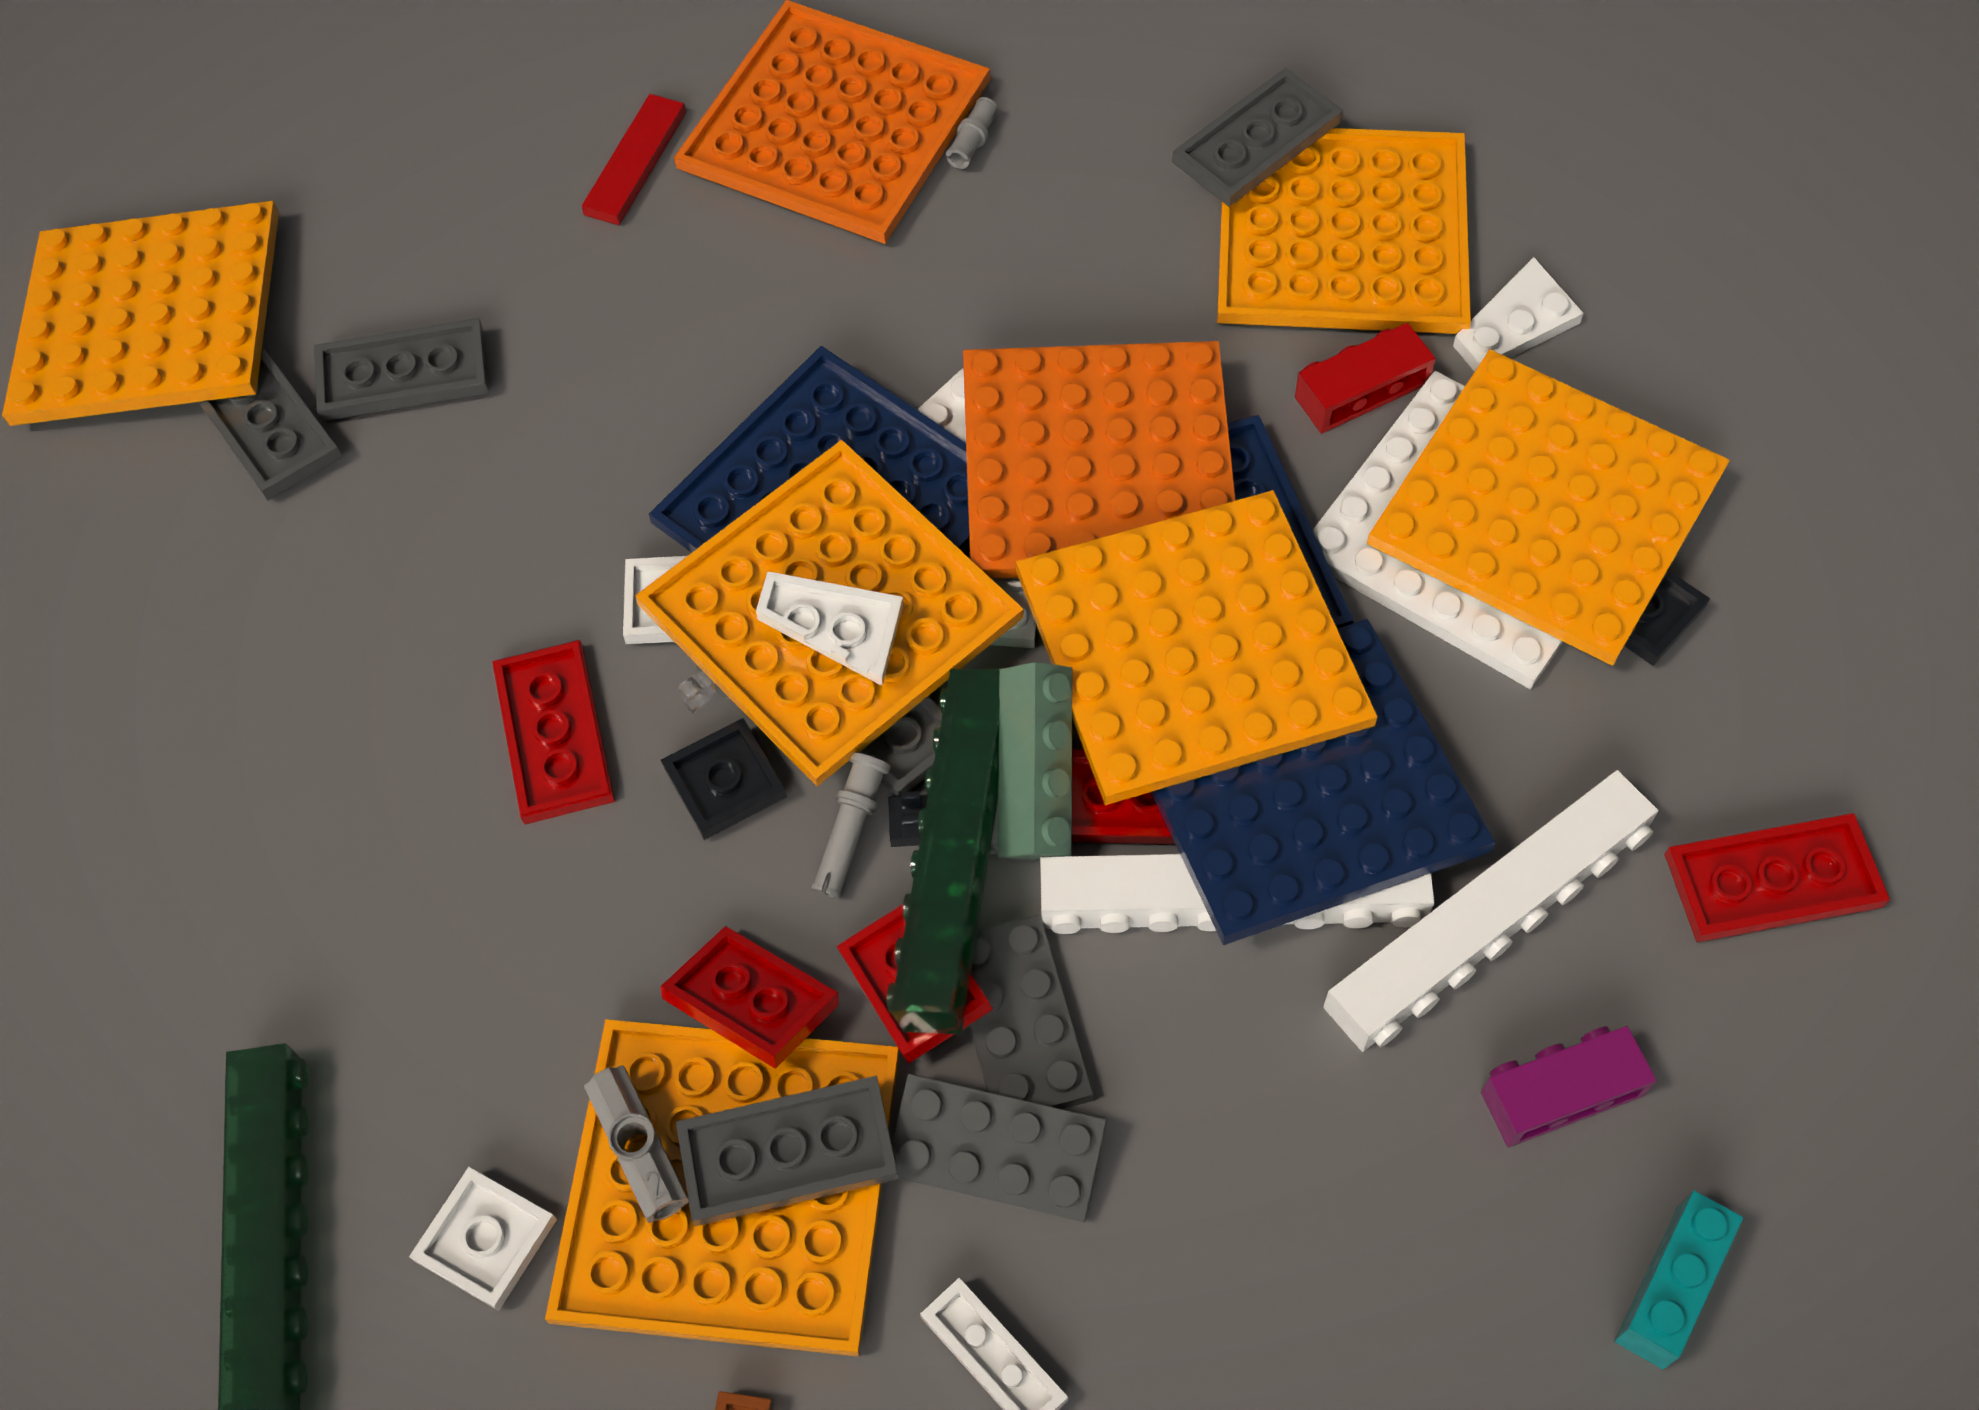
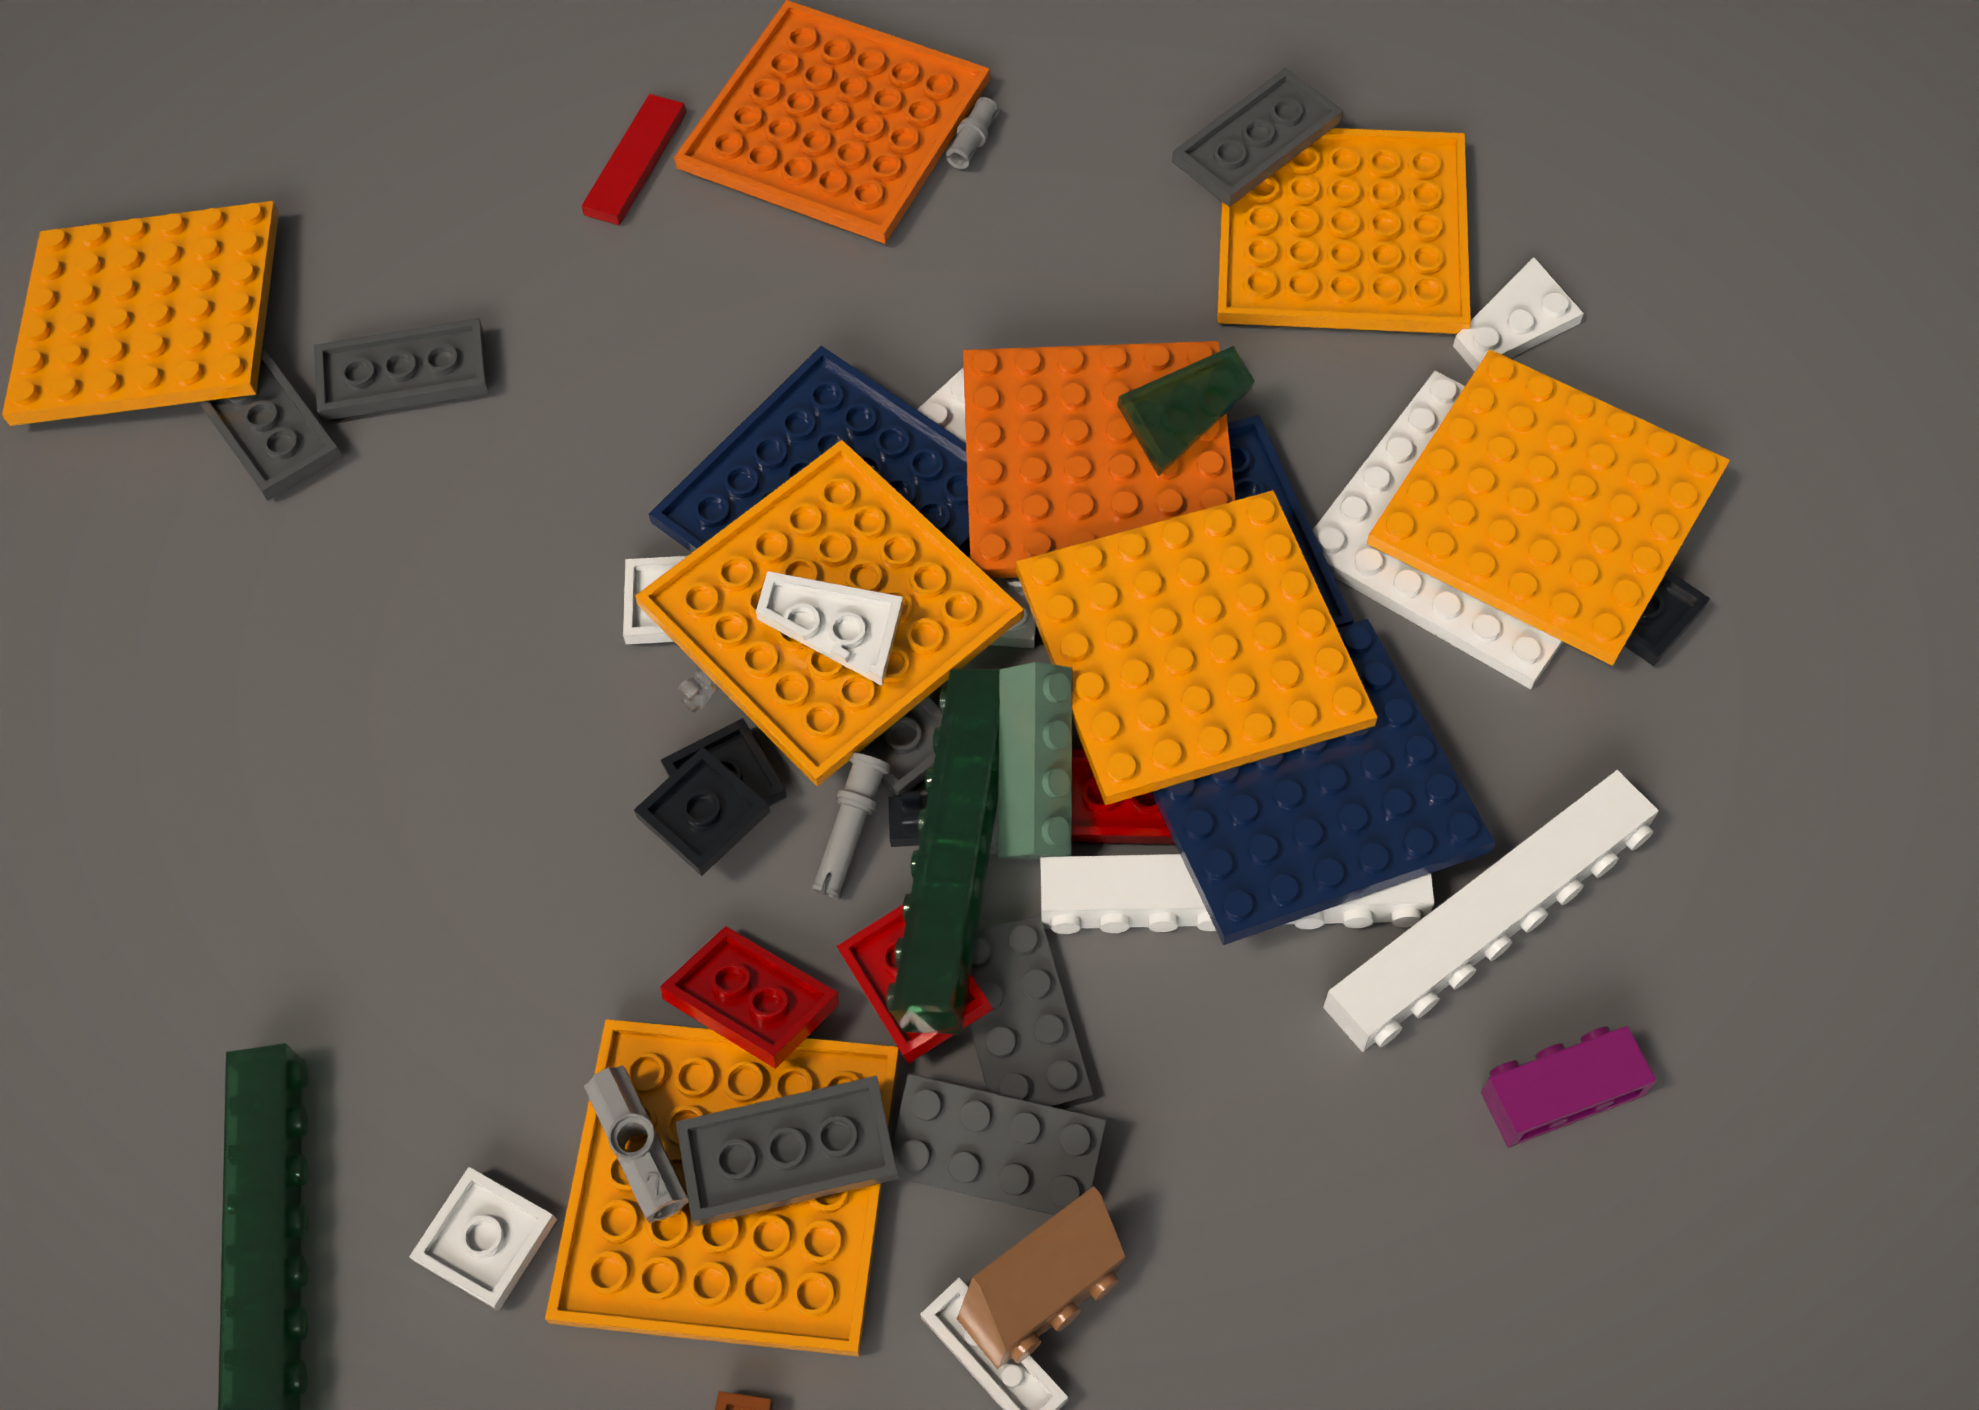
red tile [492,640,615,825] -> none
red brick [1294,322,1436,434] -> none
teal brick [1614,1190,1744,1370] -> none
red plate [1664,813,1890,943] -> none
none -> black plate [634,747,770,876]
none -> medium nougat slope [957,1186,1125,1369]
none -> clear green wing [1117,346,1255,477]

